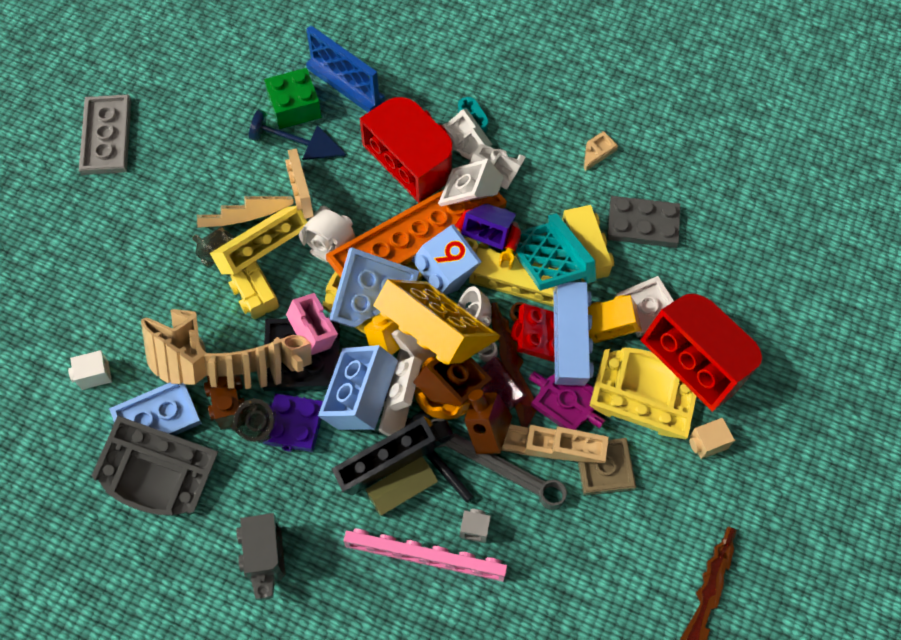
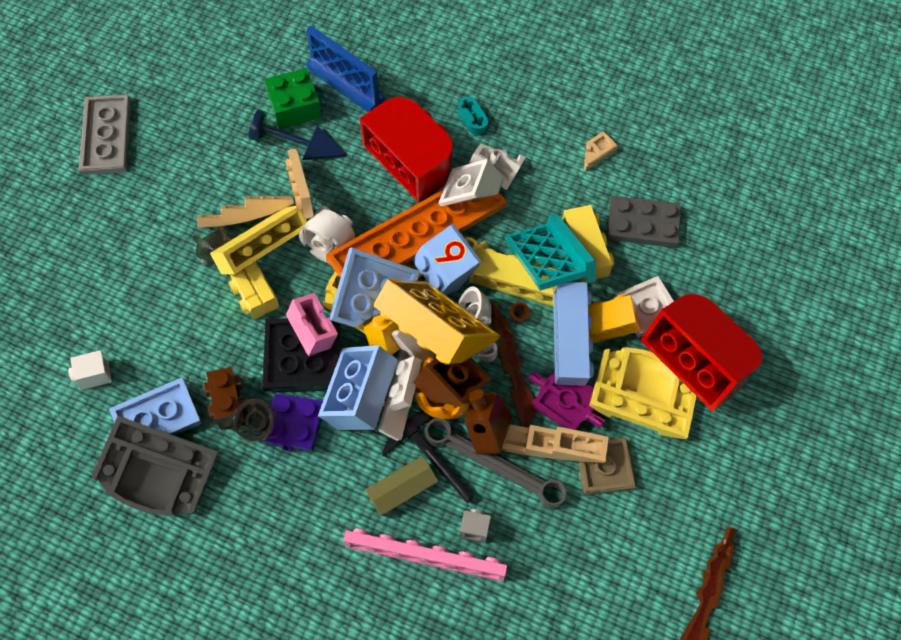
tan piece [141,309,312,389] -> none
dark grey hinge [236,513,286,601] -> none
black hinge [332,416,455,495] -> none
white slope [442,108,492,160] -> none
dark purple torso [455,204,521,270] -> none
clear pink plate [481,356,526,411] -> none
red plate [511,303,554,362] -> none
tan brick [689,417,735,459] -> none

